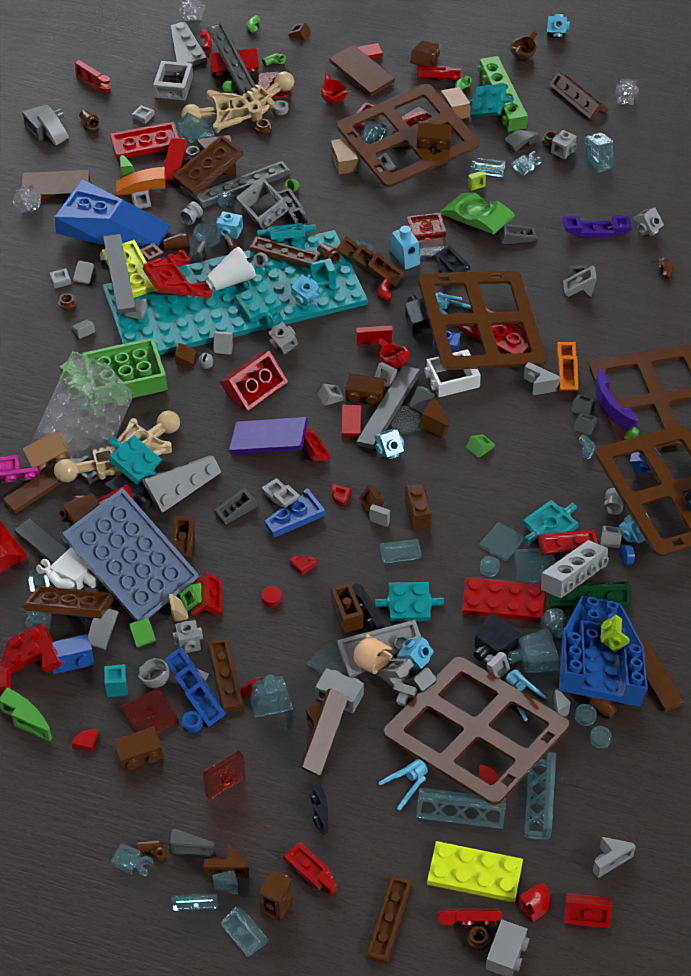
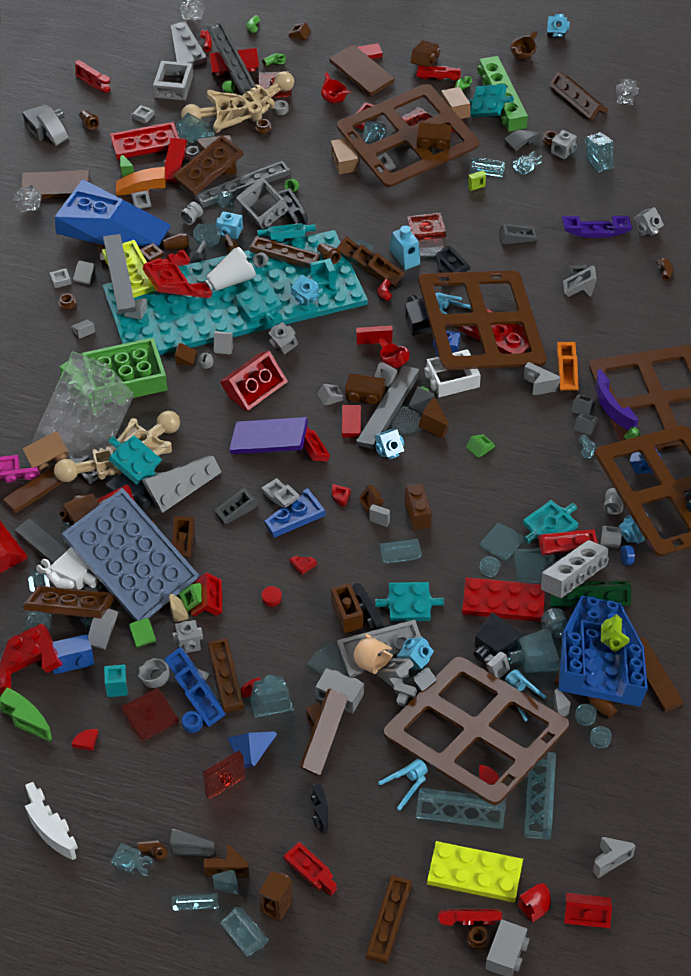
reddish brown brick [113,727,164,771] -> none
bright green slope [440,193,514,234] -> none
none -> white slope [25,782,78,860]
none -> blue slope [228,731,277,768]

